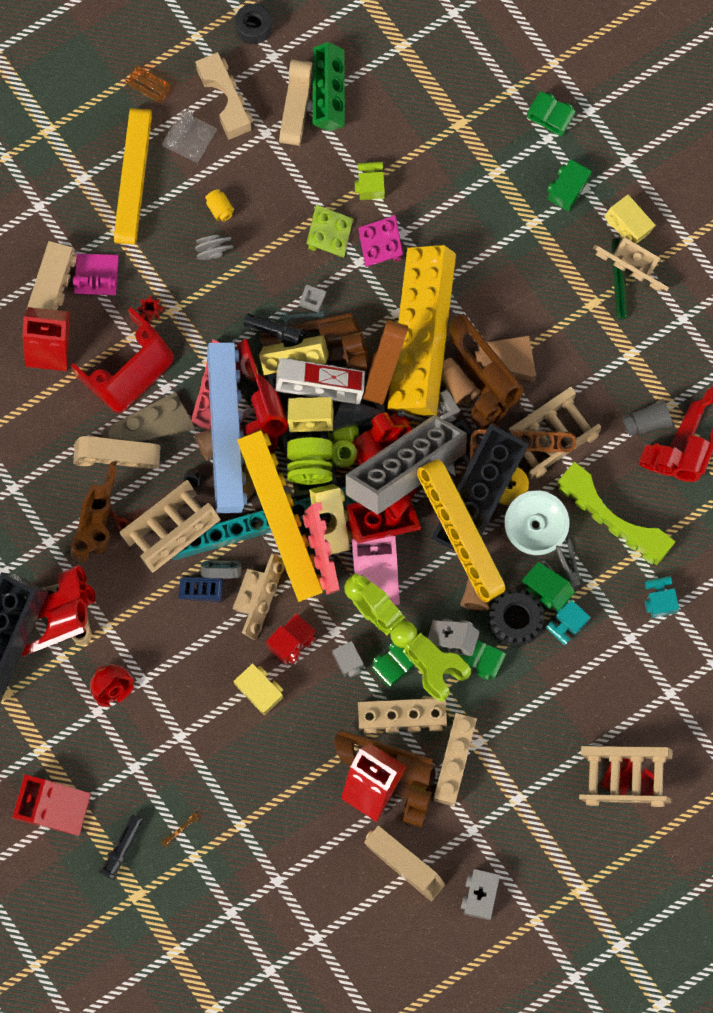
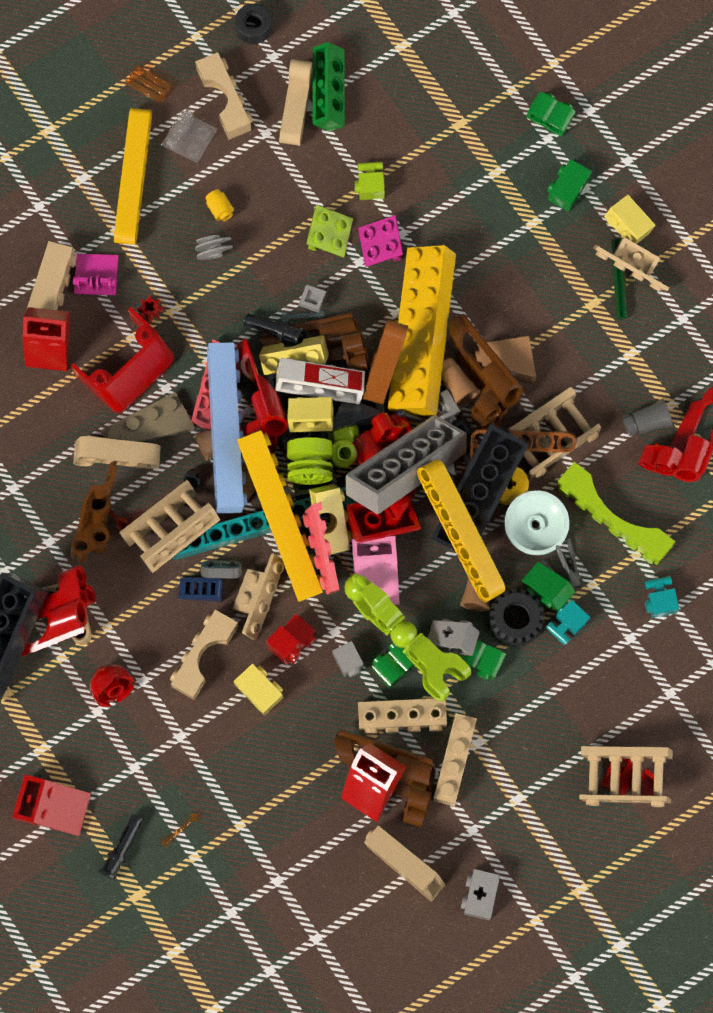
none -> tan arch [170,610,239,700]

